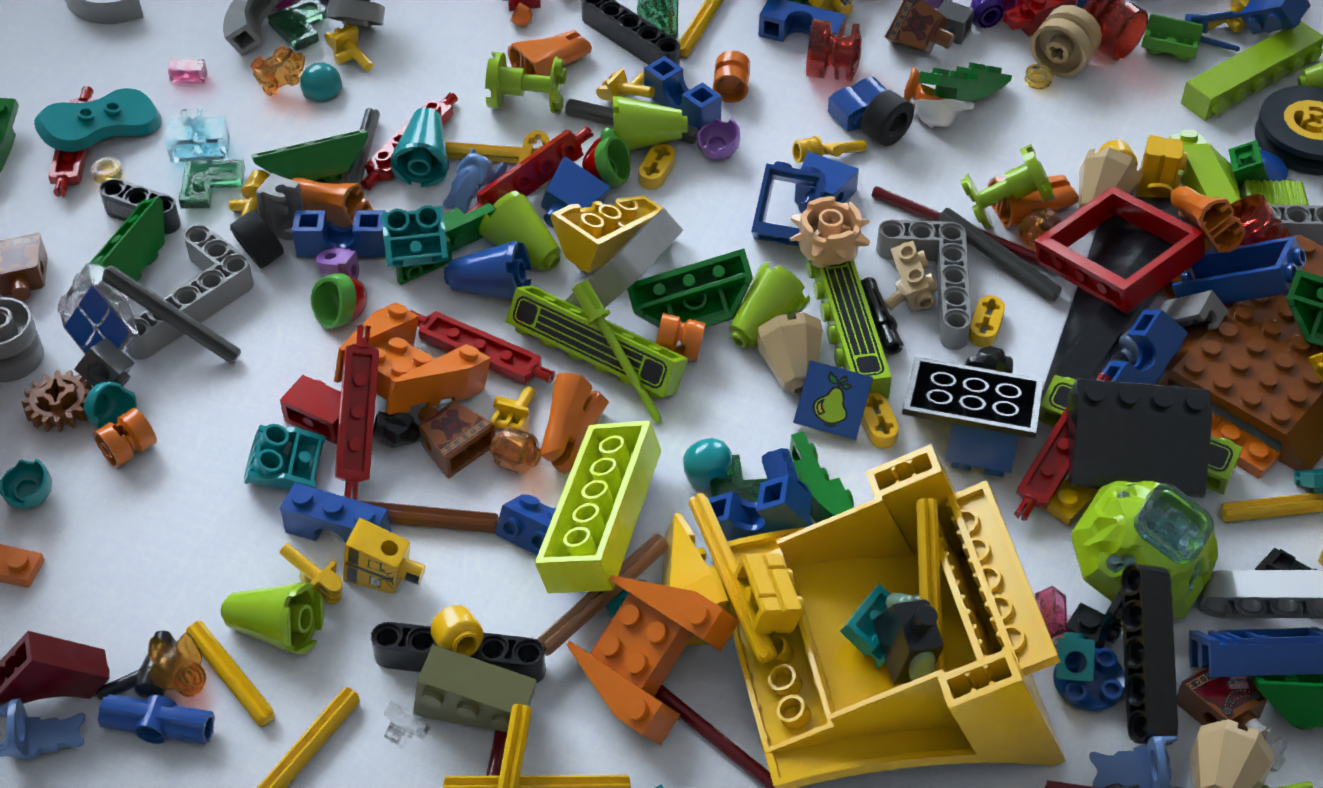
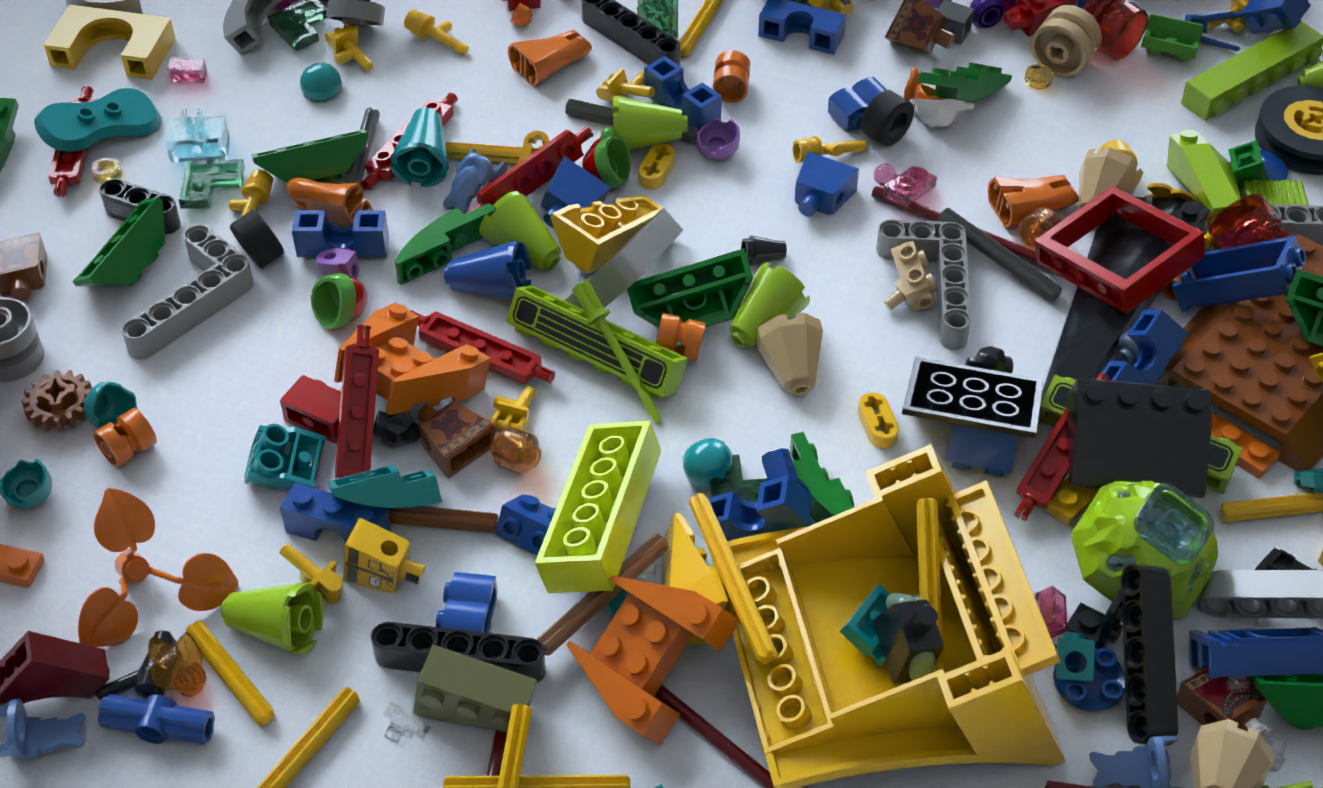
slope [58,263,139,354] -> none
dark grey brick [74,338,135,387] -> none
dark grey axle [101,266,241,363] -> none
clear orange piece [250,46,305,96] -> none
light grey hinge [255,174,305,240] -> none
teal slope [381,205,448,267] -> none
yellow head [430,605,484,657] -> none
lime piece [485,51,567,113] -> none
orange piece [540,372,609,474] -> none
yellow brick [734,553,805,634] -> none
blue window [751,161,826,247] -> none
light nougat brick [790,196,870,268] -> none
blue tile [793,360,873,440] -> none
clear red wheel [806,19,862,82] -> none
brick [807,260,892,398] -> none
black pin [861,277,904,355] -> none
lime piece [960,144,1056,229] -> none
yellow beam [969,296,1005,347] -> none
yellow brick [1135,135,1188,197] -> none
light grey hinge [1159,290,1229,330] -> none
orange piece [1171,186,1246,253] -> none
none -> yellow arch [43,5,175,80]
none -> orange plant [78,488,239,647]
none -> teal slope [327,464,442,508]
none -> yellow piece [404,9,469,56]
none -> blue brick [436,572,498,633]
none -> black cone [741,235,787,265]
none -> clear pink plate [874,163,937,207]

